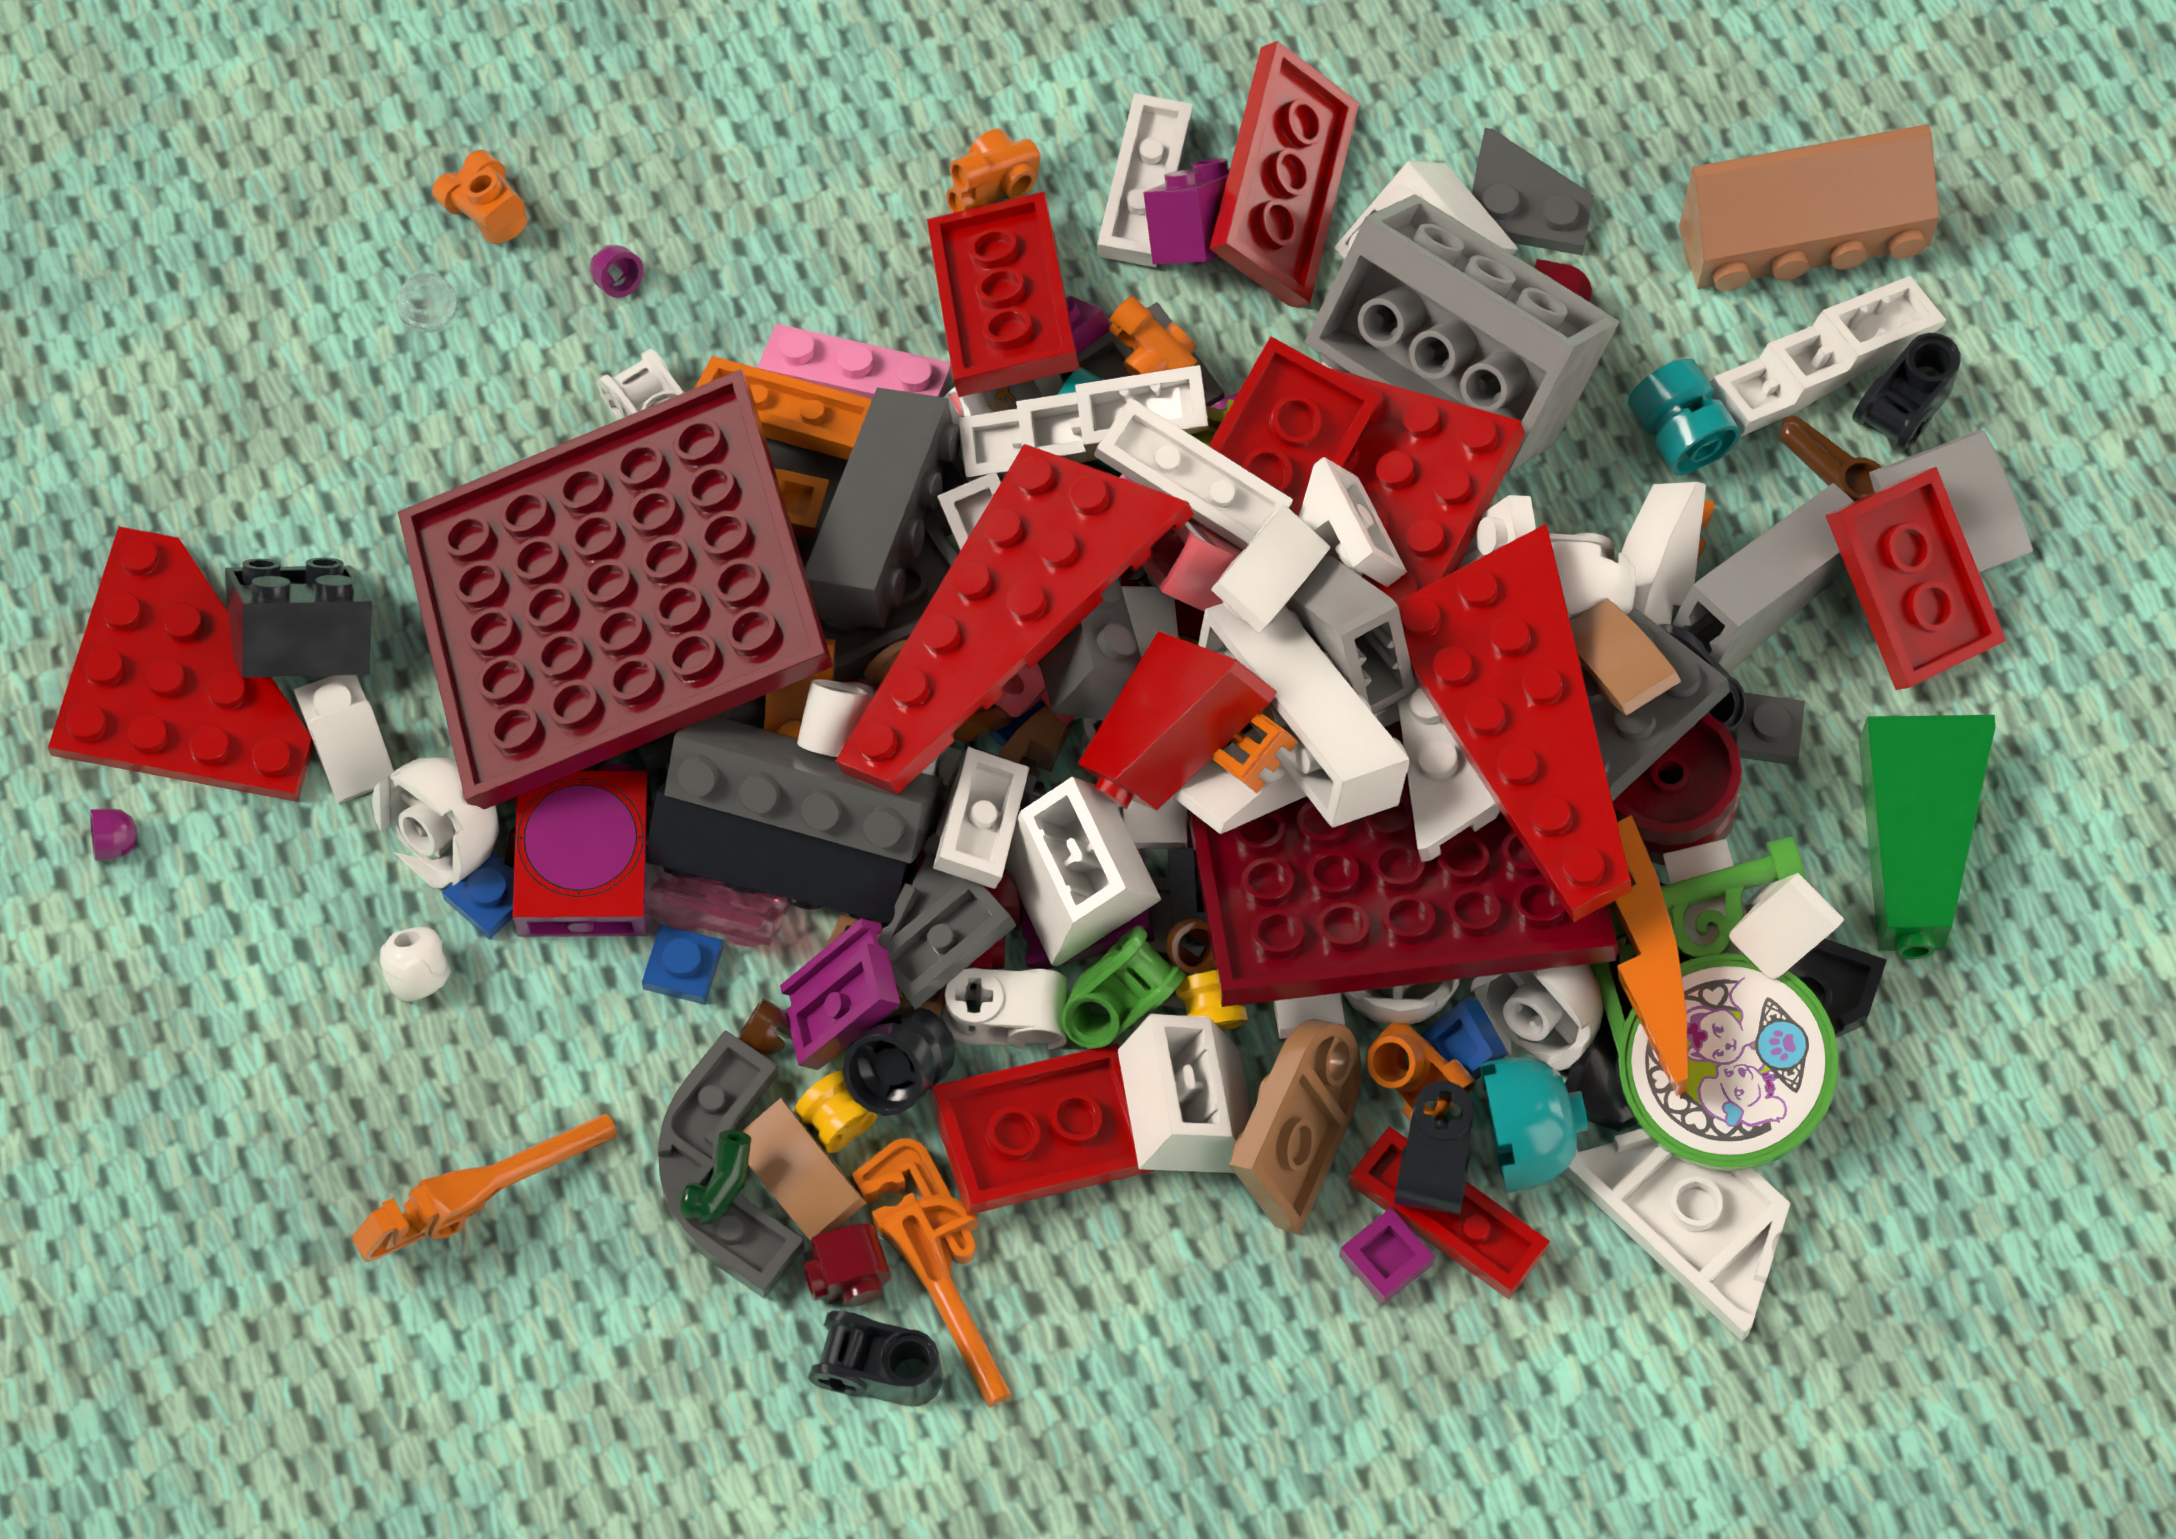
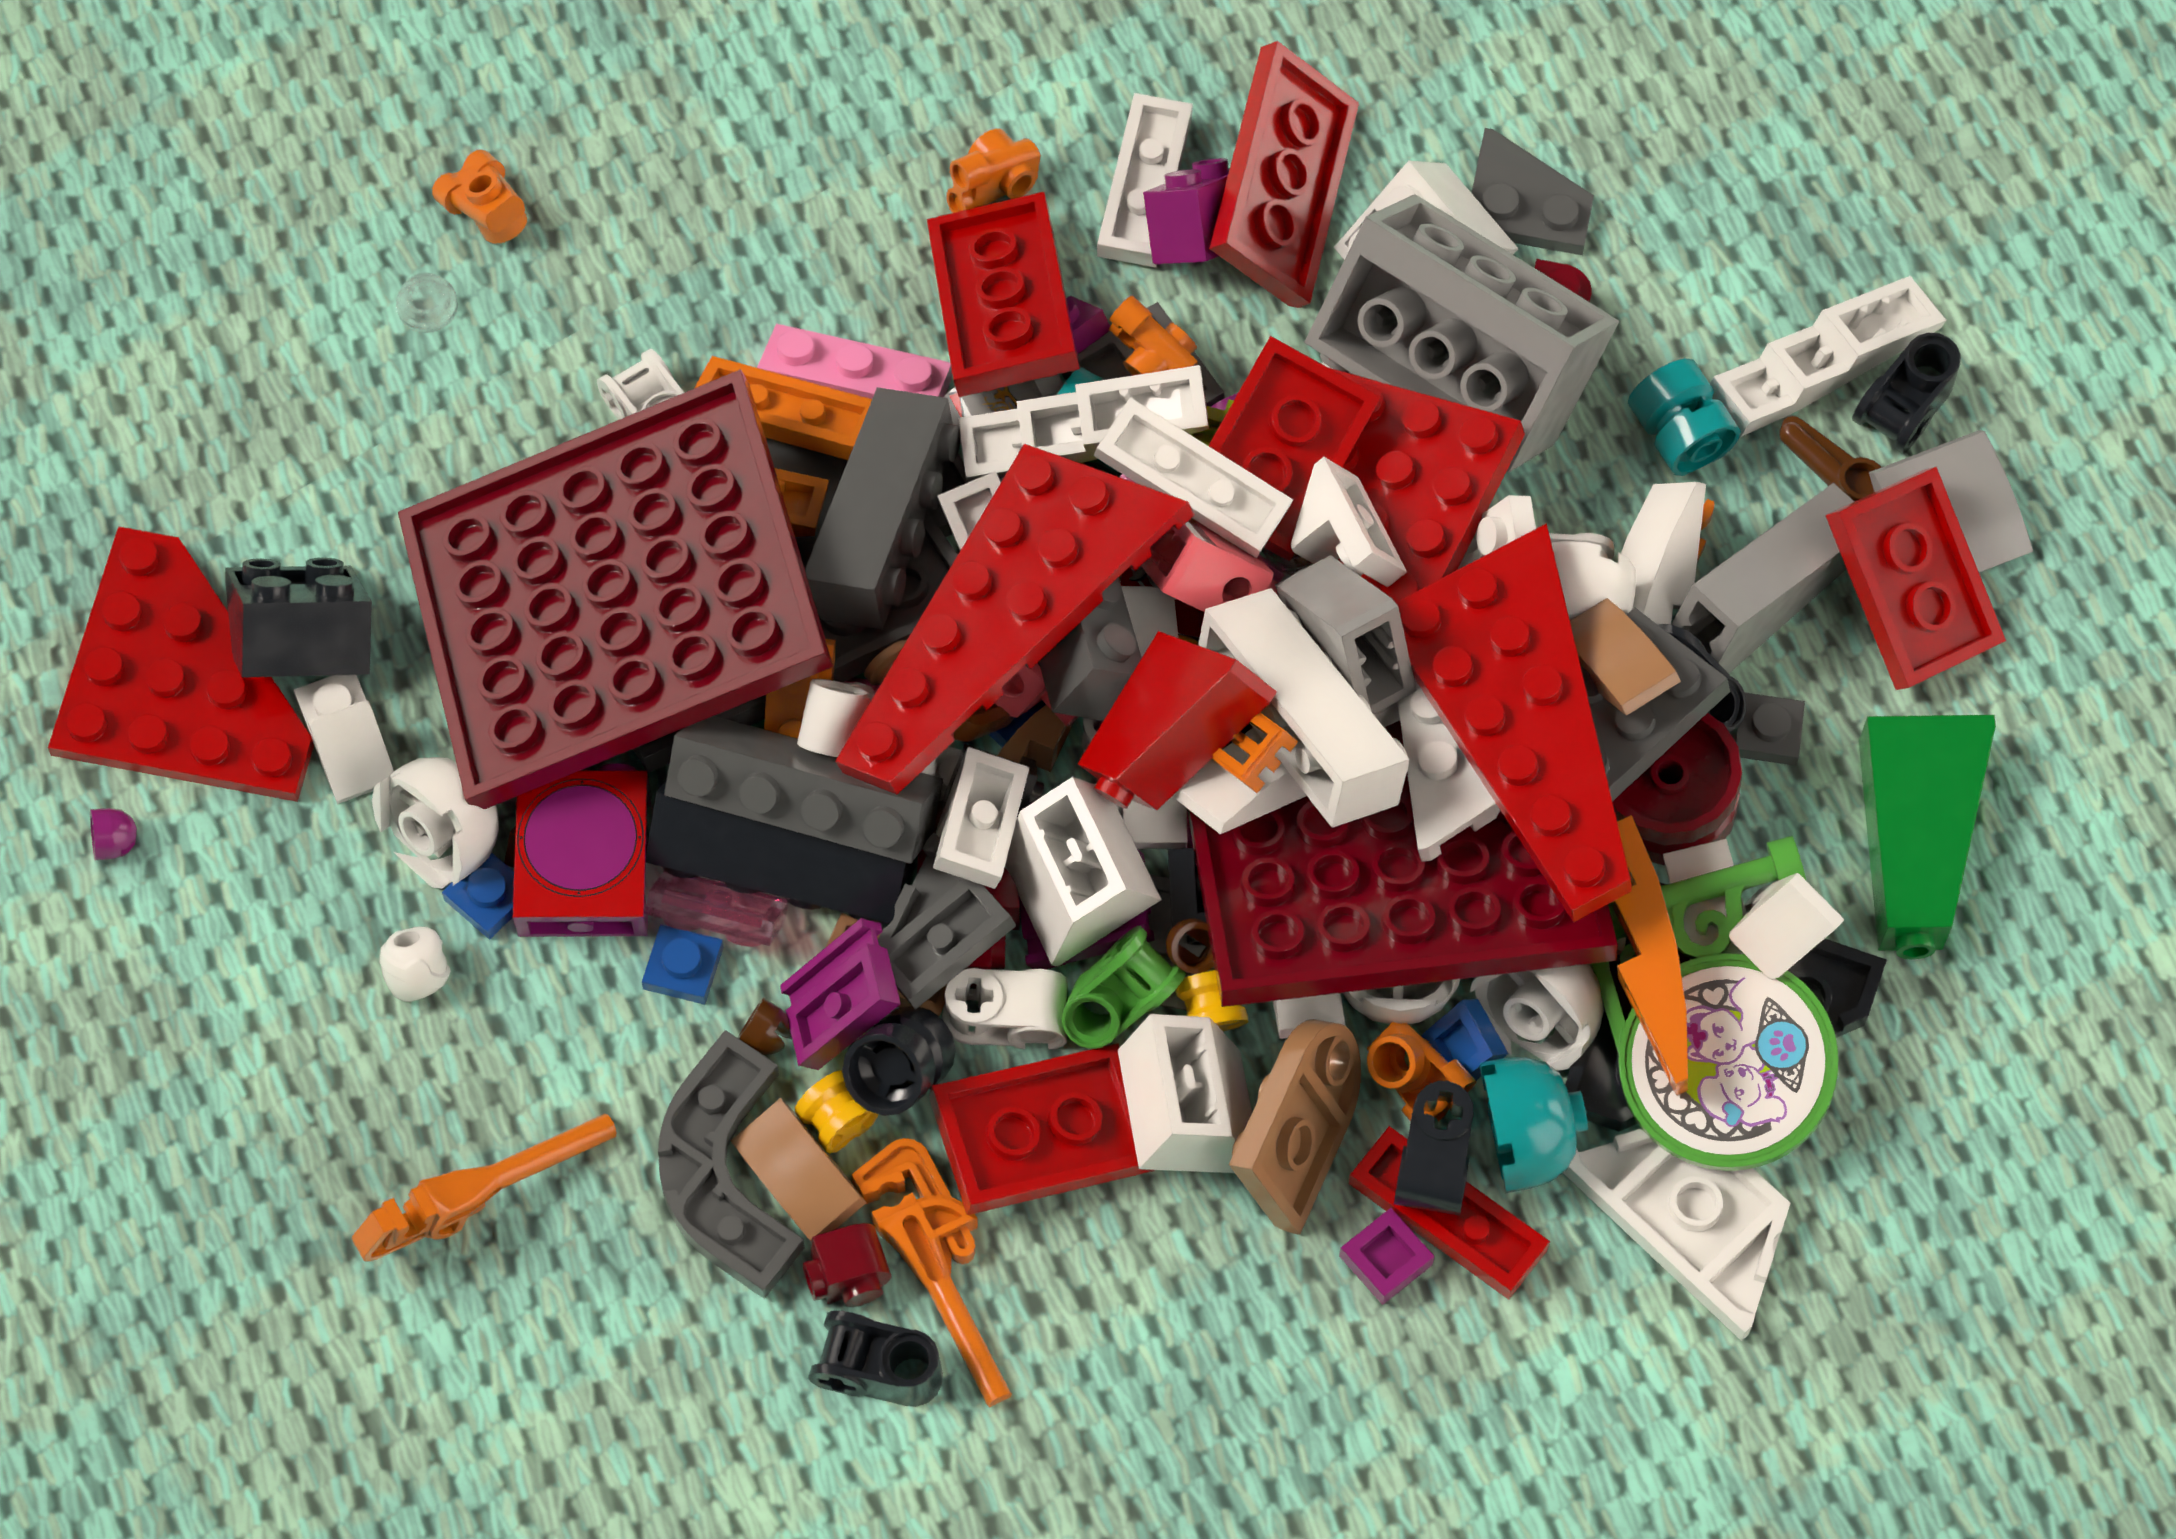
magenta hinge [589,245,644,298] -> none
dark green arm [679,1130,751,1225] -> none
white slope [1211,504,1331,633] -> none
nougat slope [1678,124,1939,291] -> none

